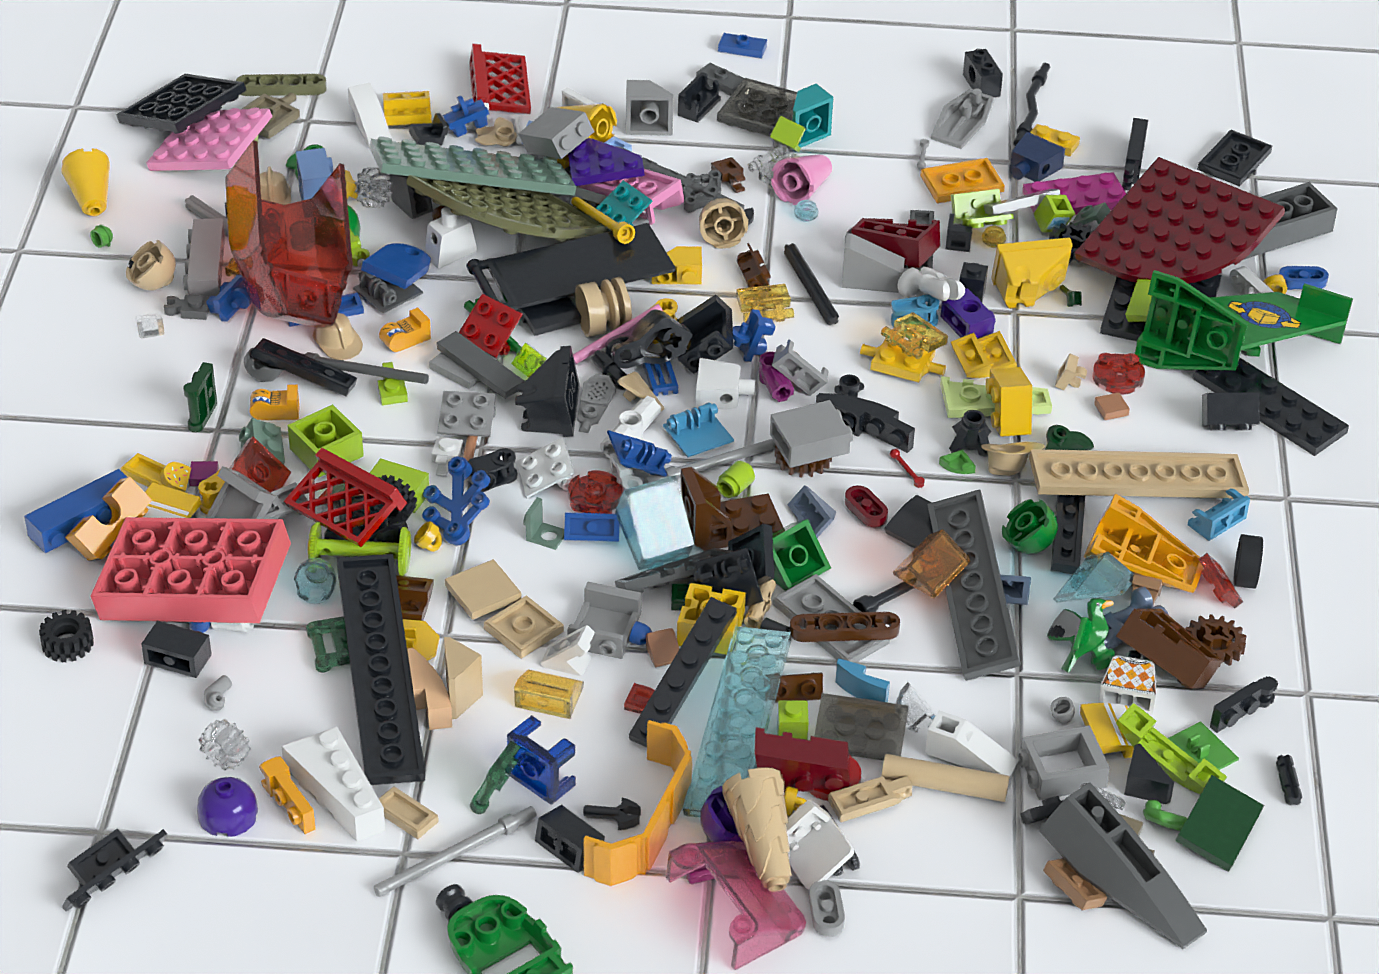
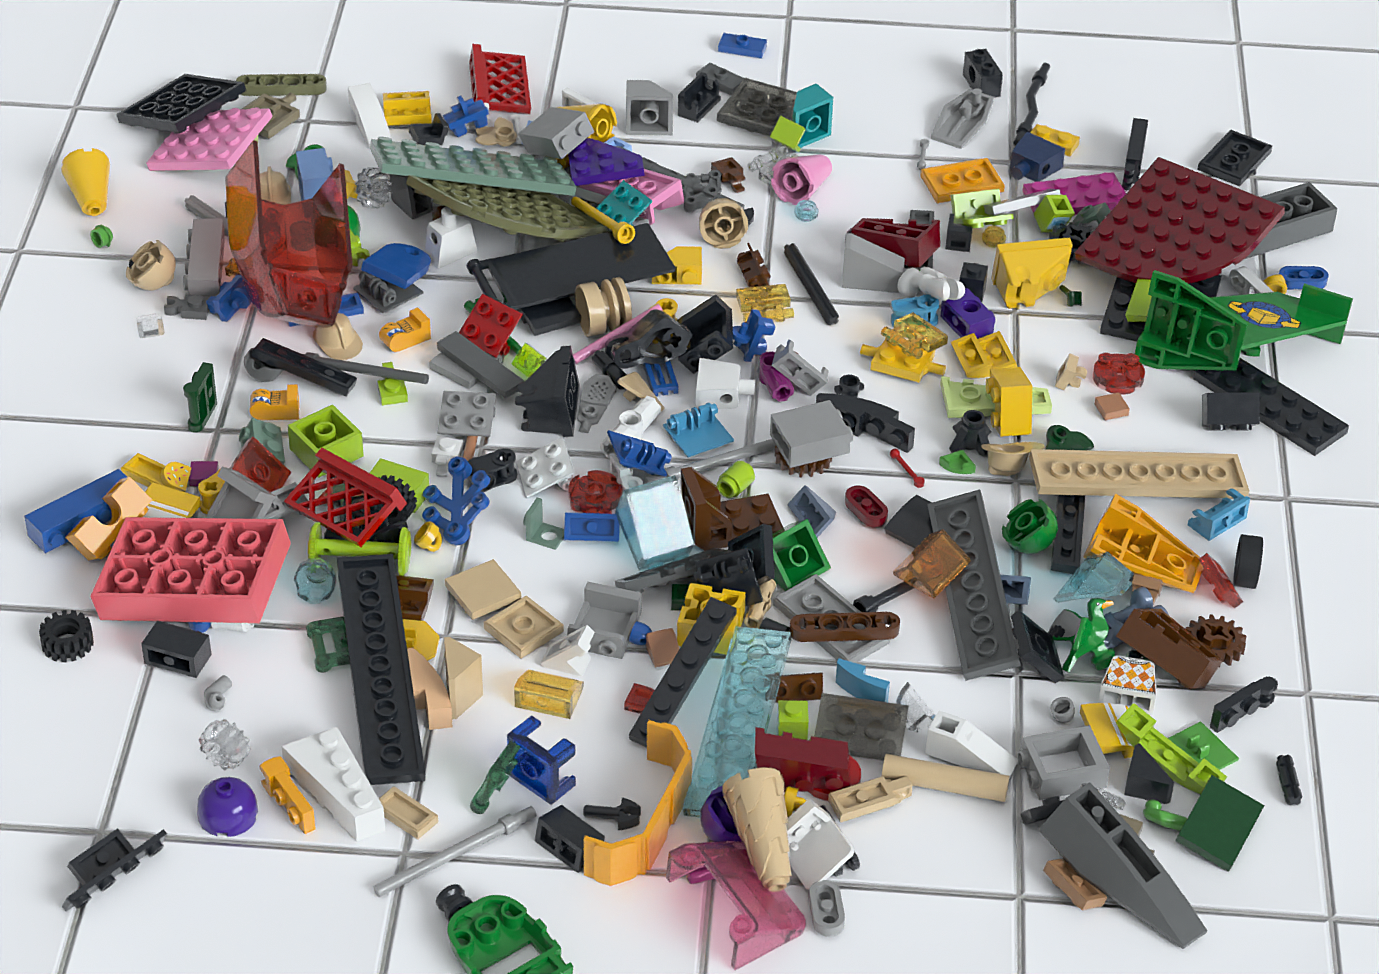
none -> black plate [1011,610,1065,684]

